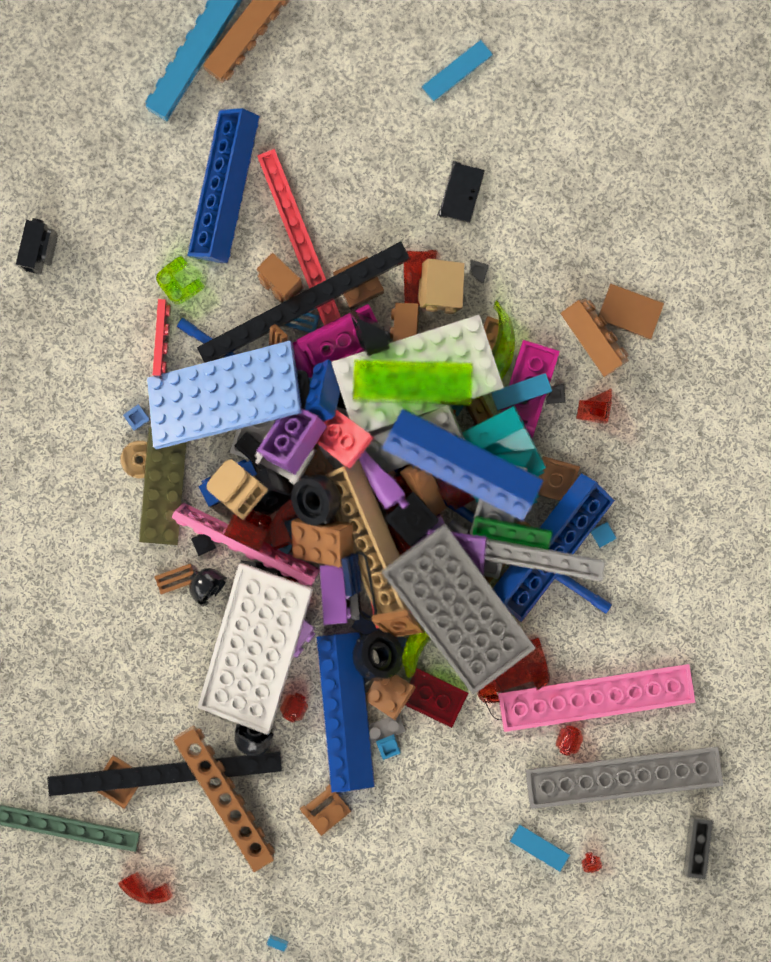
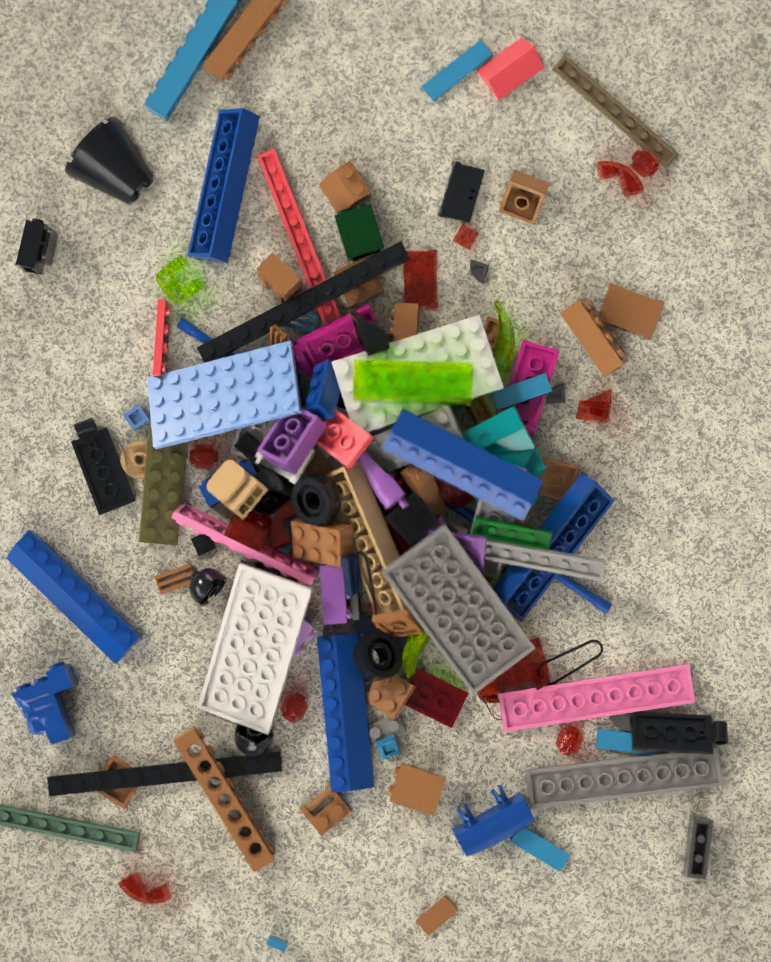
tan brick [418,259,464,314] -> none
clear red tile [581,852,602,873] -> none
dark azure tile [591,522,617,548] -> none
none -> blue slope [6,530,143,664]
none -> blue brick [11,662,78,745]
none -> black cone [65,117,153,204]
none -> black hinge [71,417,136,515]
none -> clear red head [189,444,218,469]
none -> medium nougat slope [319,160,371,213]
none -> dark green brick [334,203,385,262]
none -> medium nougat brick [387,762,446,816]
none -> medium nougat tile [416,895,458,936]
none -> blue piece [452,785,535,857]
none -> clear red tile [453,224,479,250]
none -> coral slope [476,38,544,101]
none -> medium nougat slope [498,170,550,225]
none -> black piece [537,640,603,685]
none -> dark tan tile [552,55,678,169]
none -> dark azure tile [595,728,654,755]
none -> clear red brick [596,161,644,198]
none -> dark grey tile [609,713,631,731]
none -> clear red head [631,149,660,177]
none -> black hinge [631,712,728,755]

